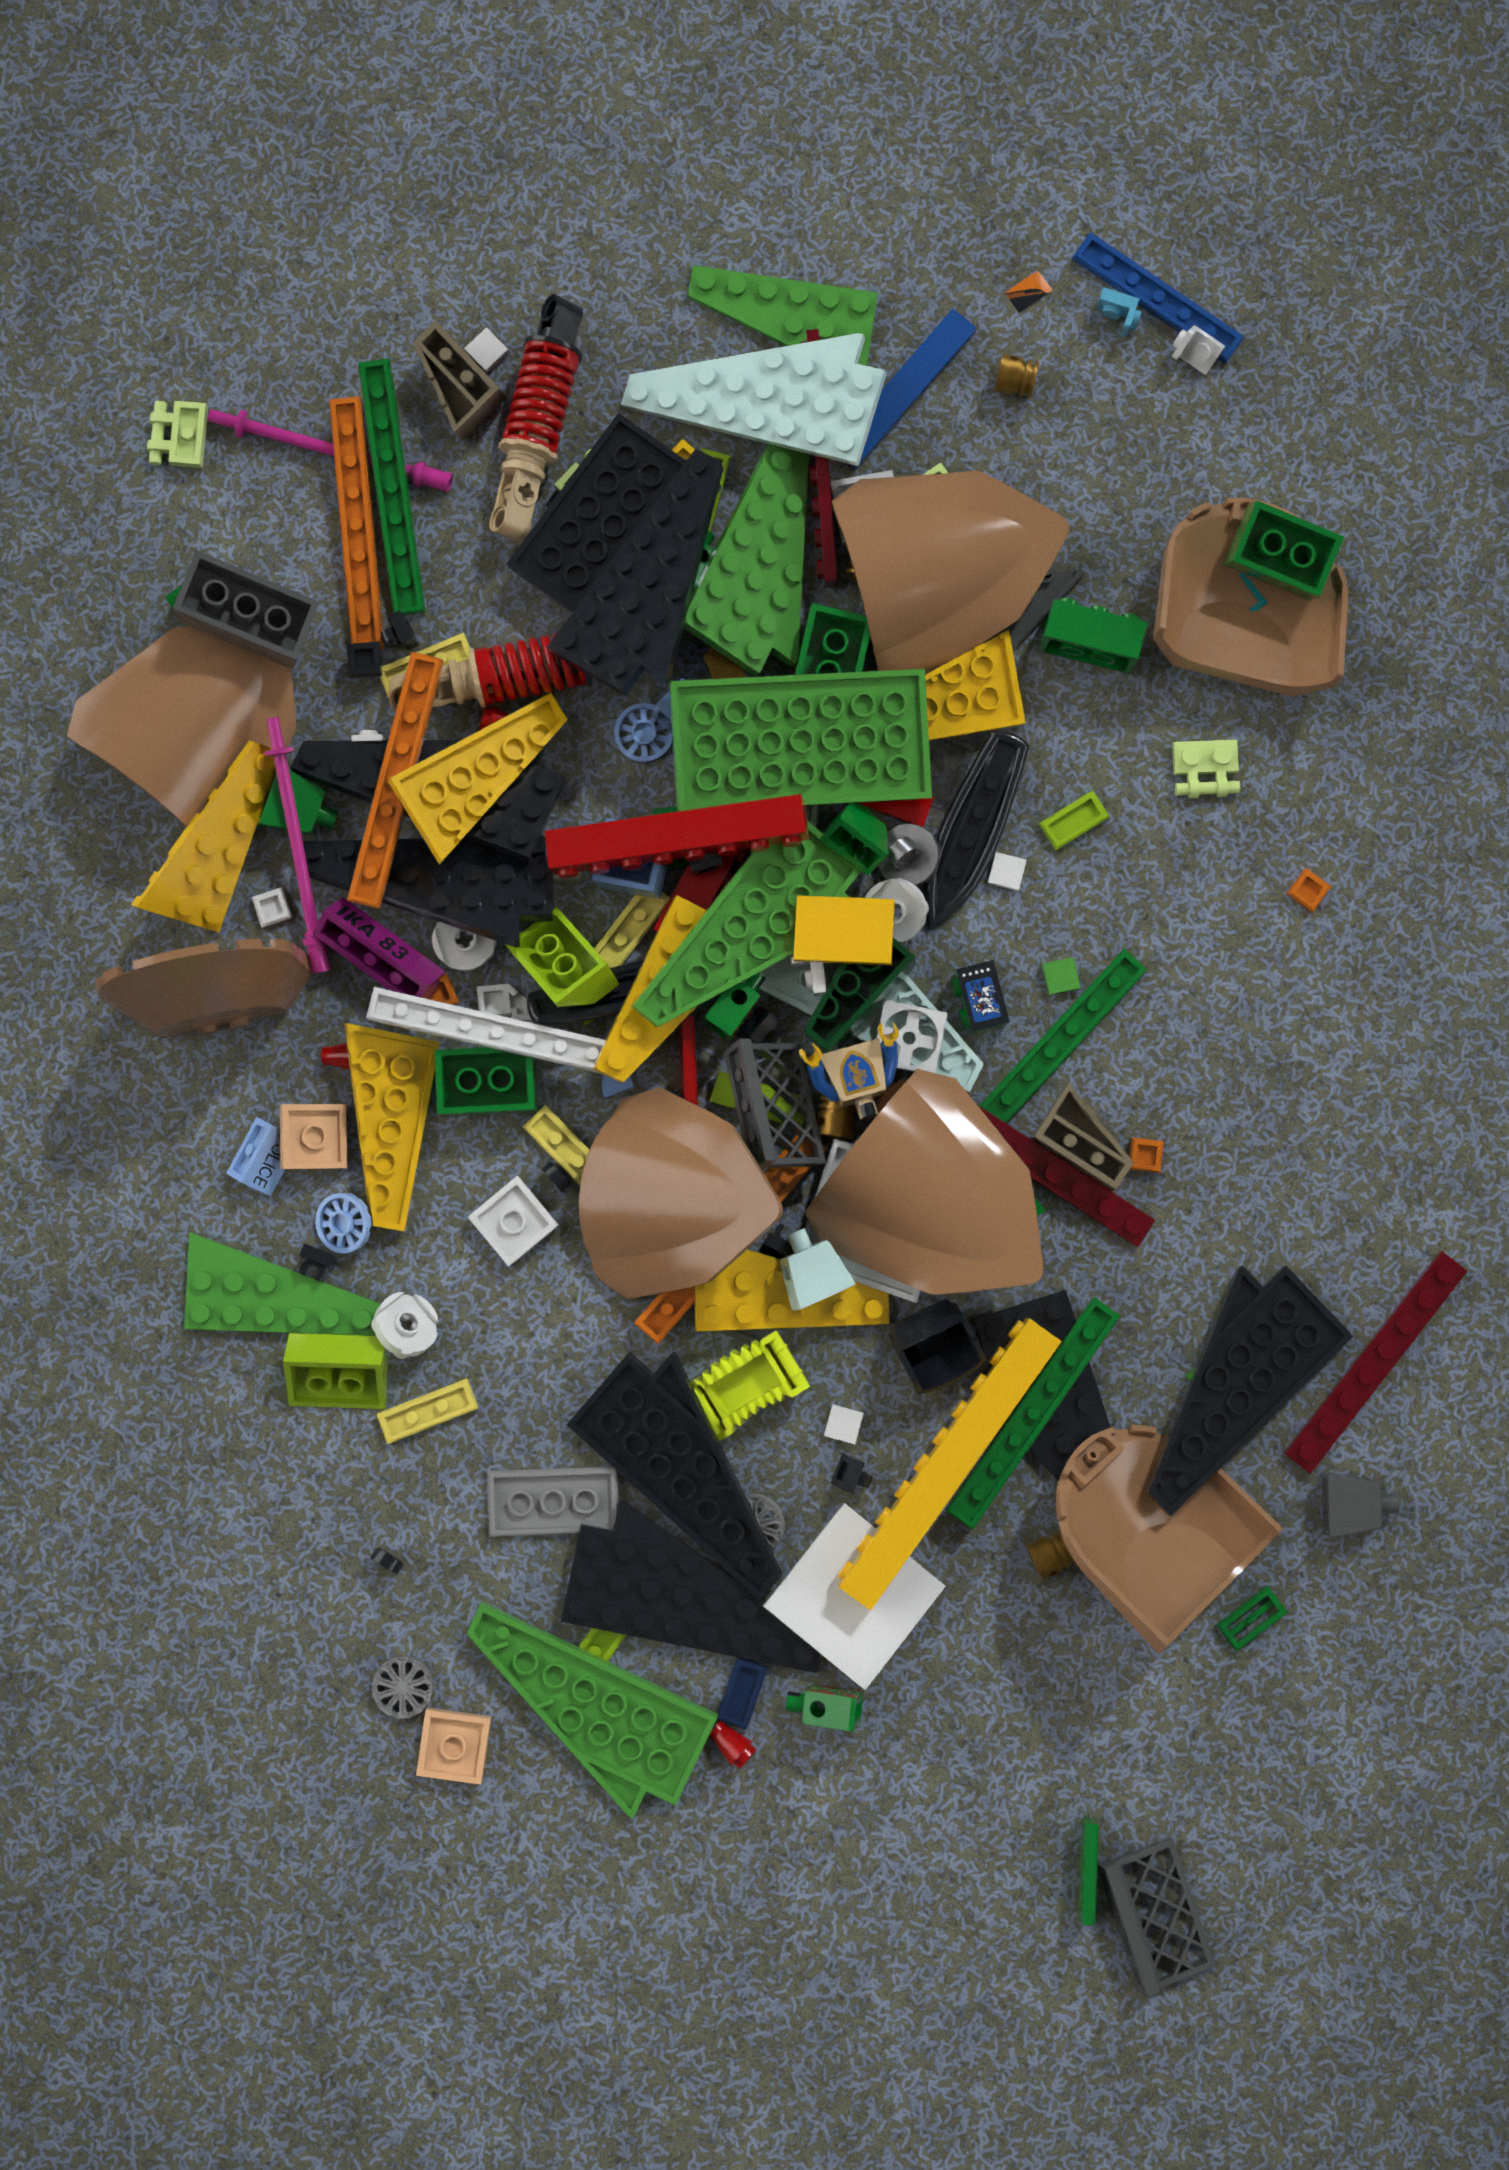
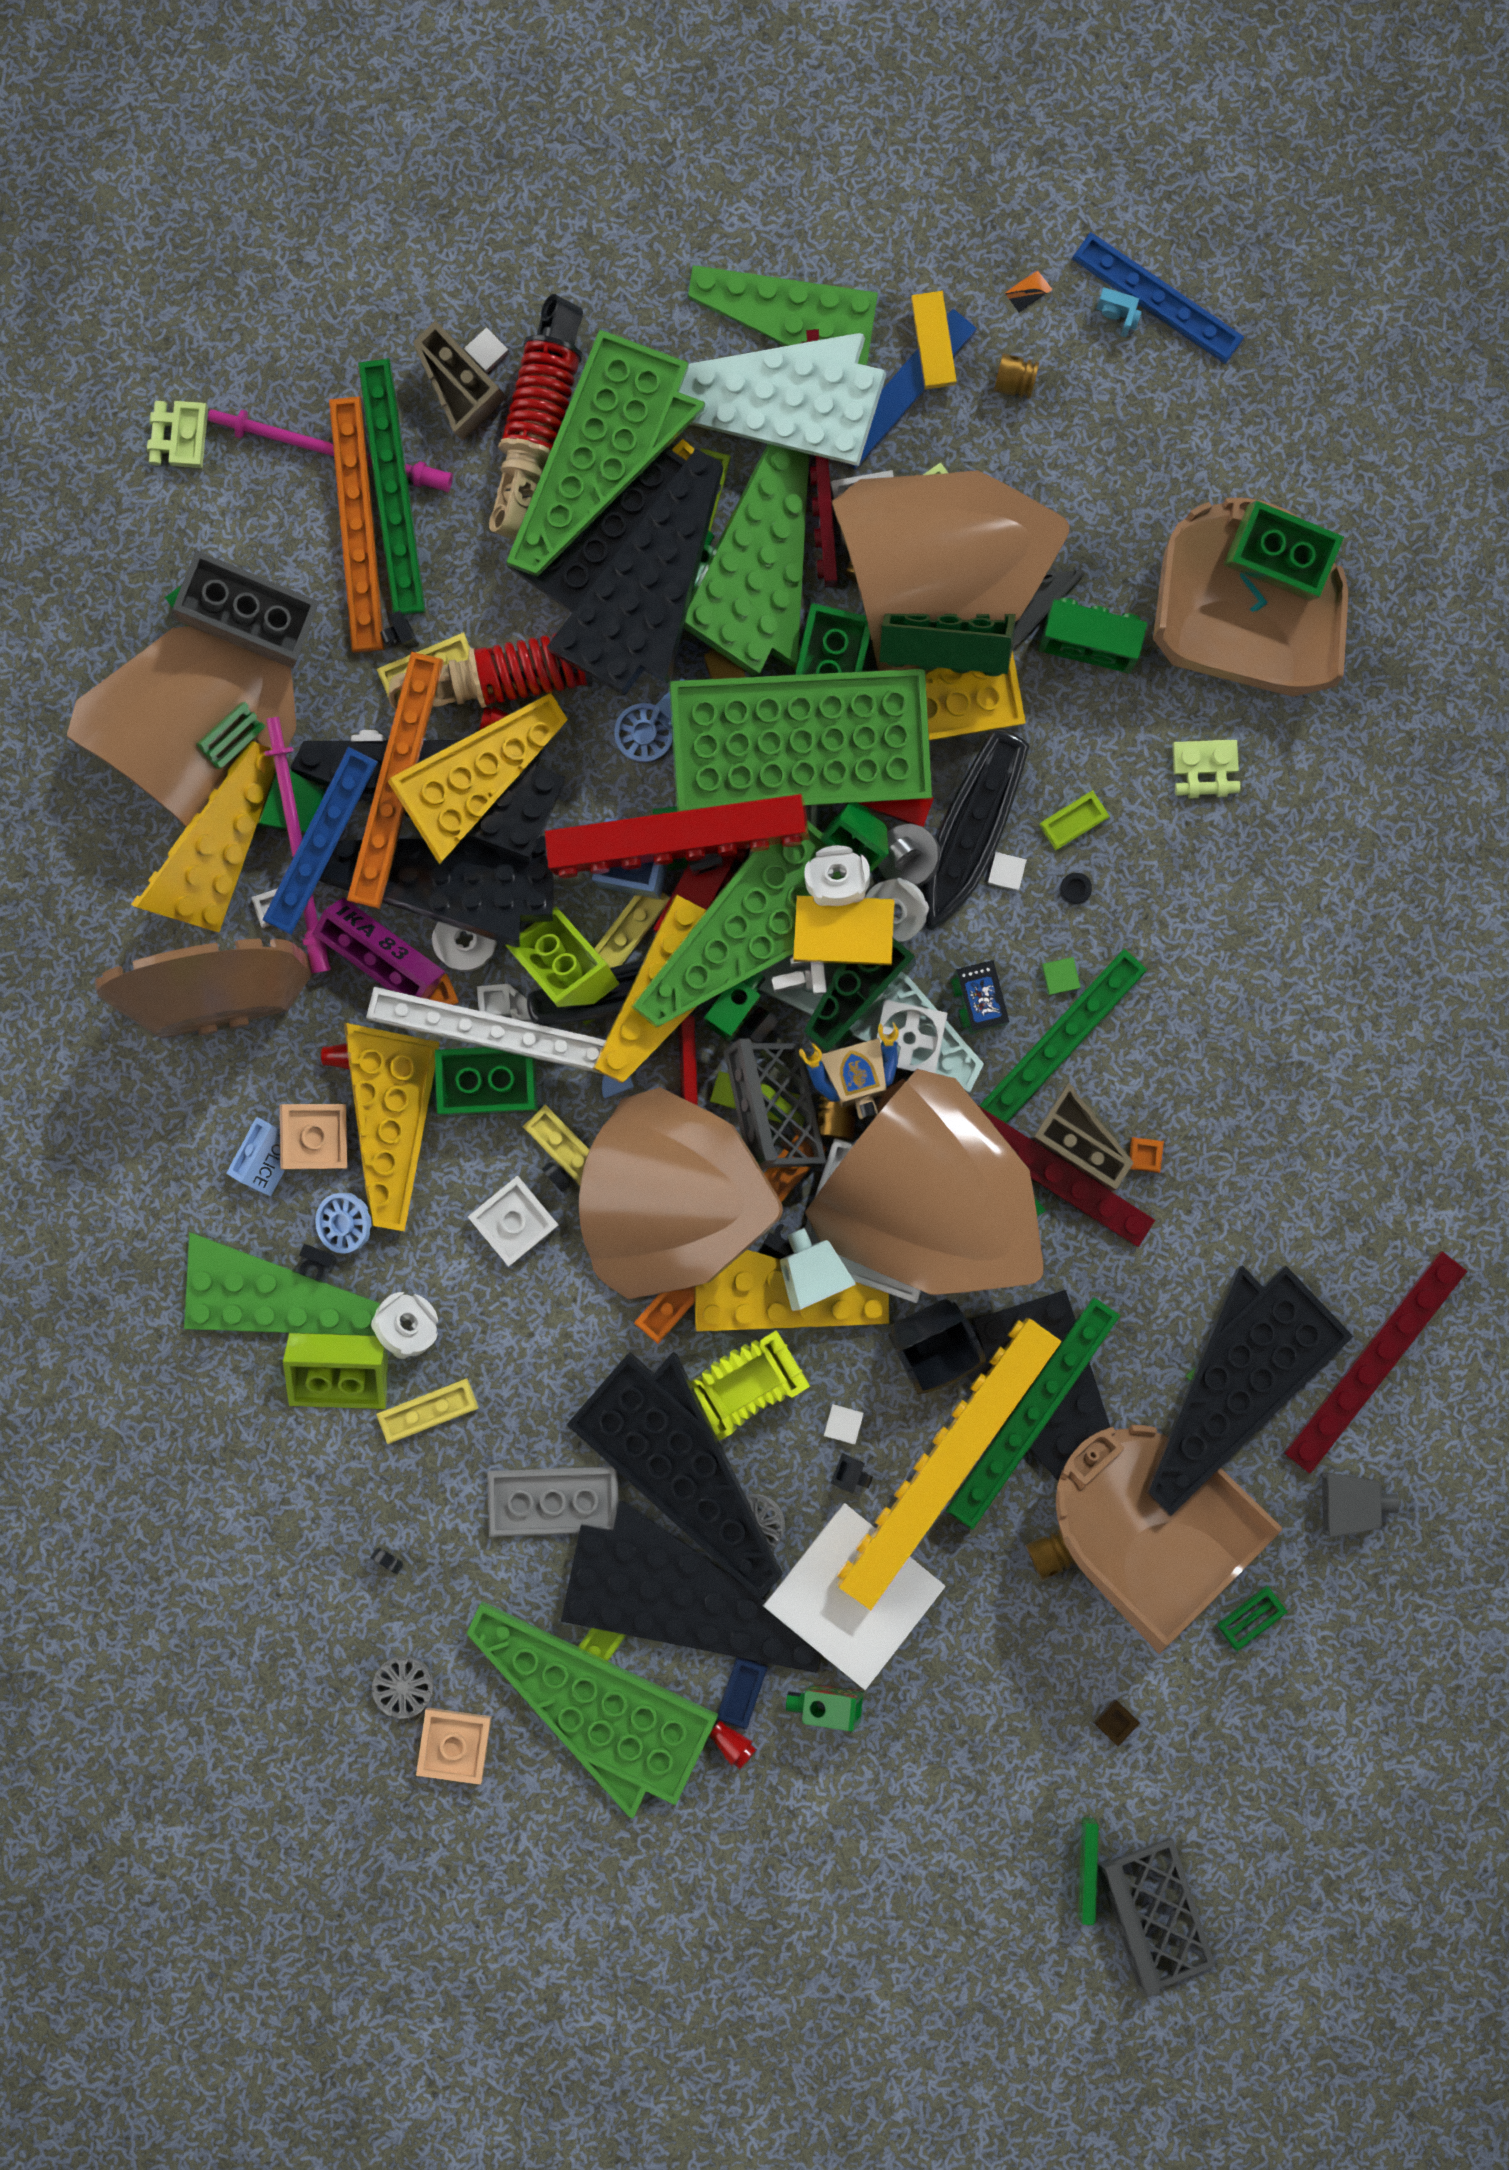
black tile [347,641,383,678] -> none
white bracket [1172,325,1225,375] -> none
orange tile [1286,868,1332,913] -> none
none -> green tile [196,702,266,769]
none -> blue tile [262,747,378,935]
none -> bright green wing [506,329,705,577]
none -> white tile [771,971,806,994]
none -> white plate [805,845,870,906]
none -> dark green wedge [879,614,1016,676]
none -> yellow tile [911,291,957,390]
none -> black tile [1059,873,1092,905]
none -> dark brown tile [1093,1699,1140,1747]

